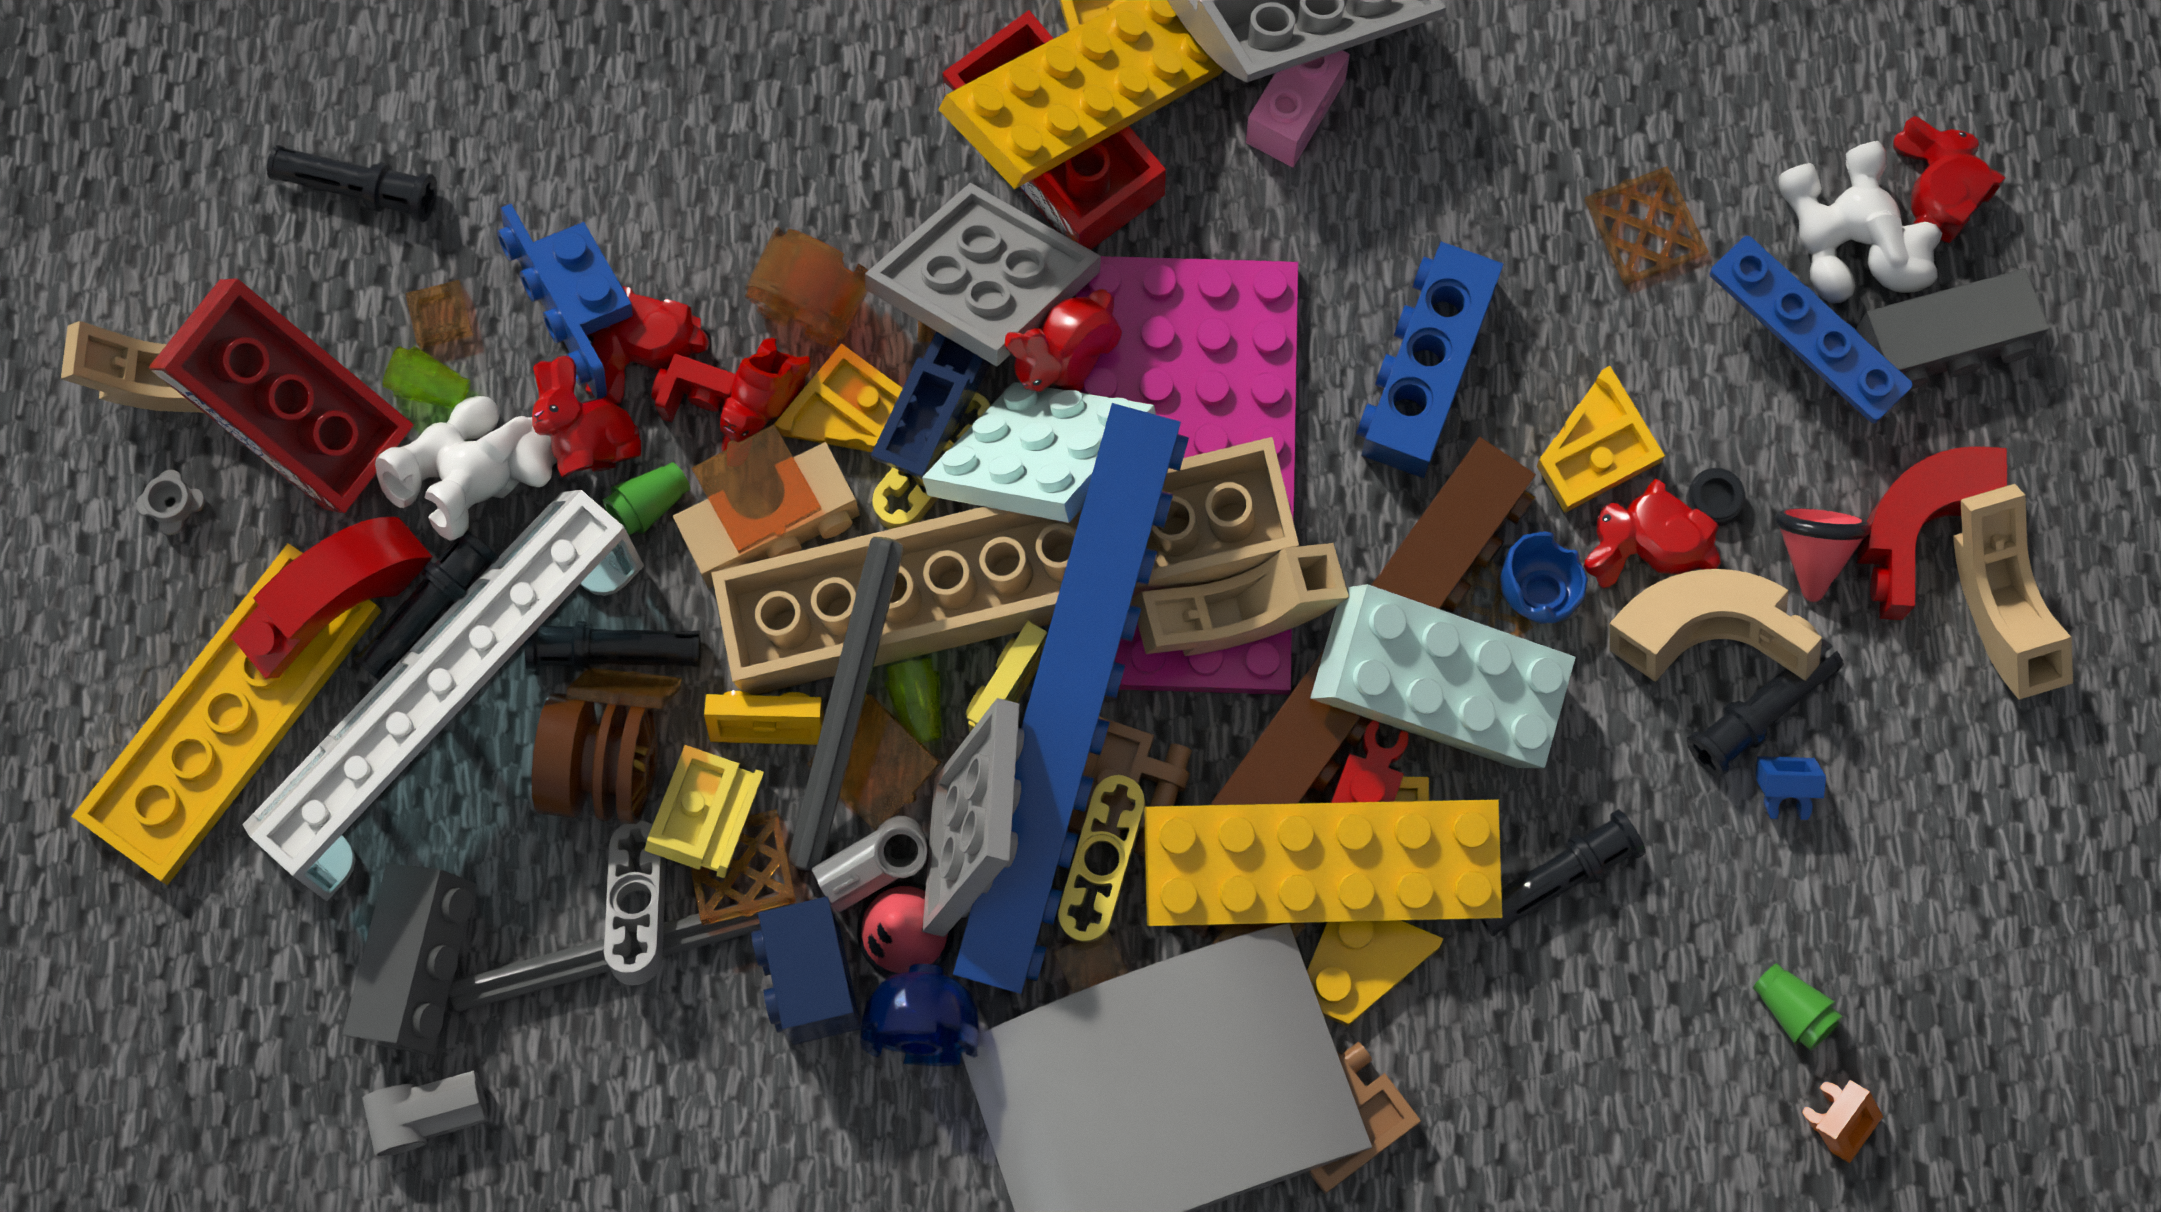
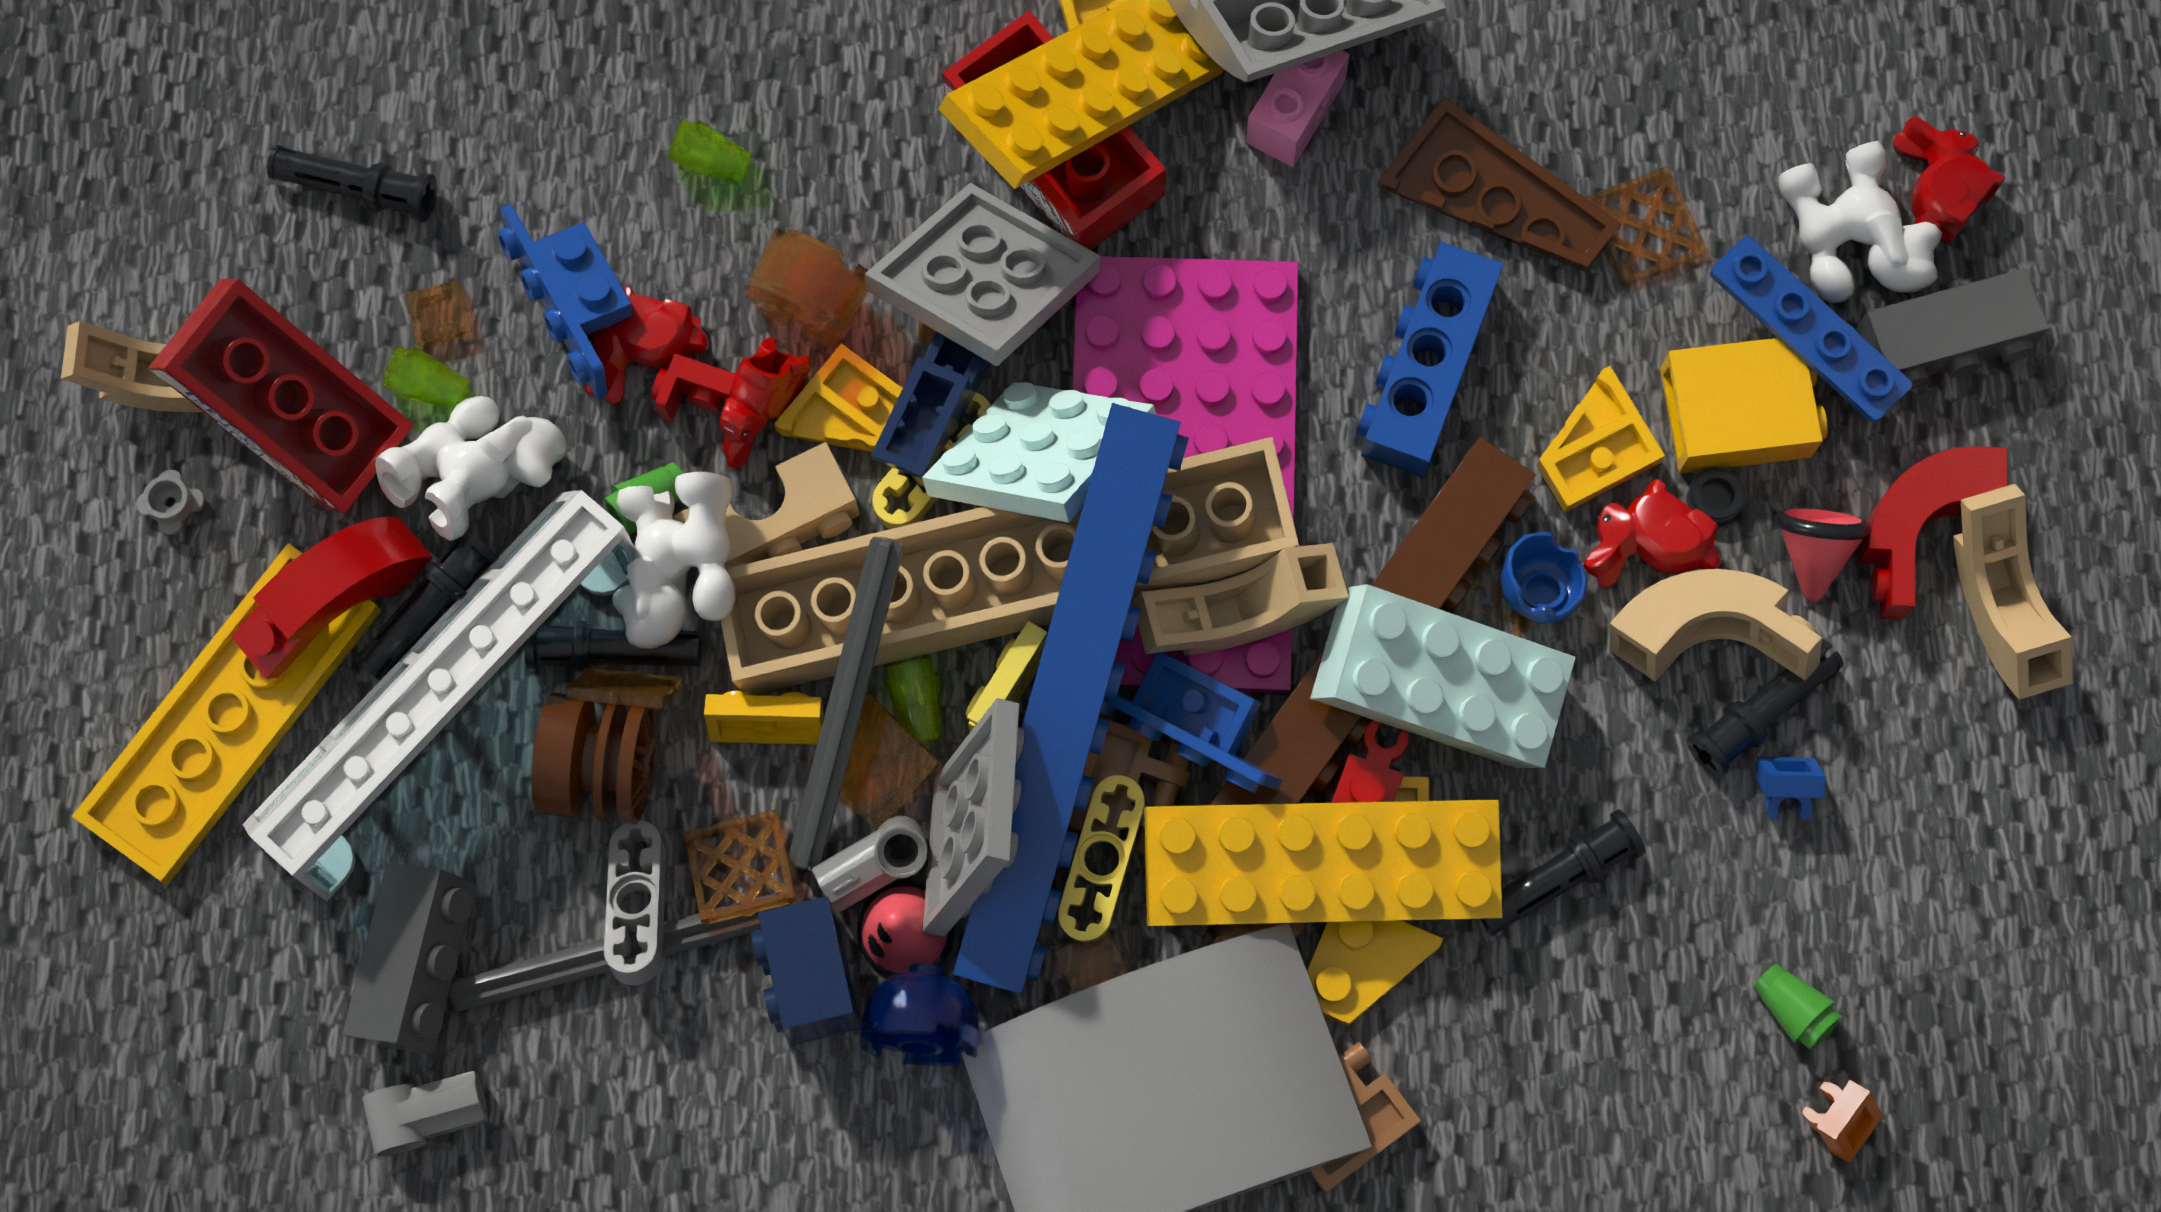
red animal [532,356,641,477] -> none
light yellow plate [644,745,764,878] -> none
clear orange piece [691,424,822,554] -> none
red animal [1004,289,1122,392] -> none
none -> white animal [612,472,736,649]
none -> clear neon green cone [668,119,753,183]
none -> blue bracket [1101,652,1283,794]
none -> reddish brown wing [1377,97,1621,272]
none -> yellow brick [1660,338,1828,474]

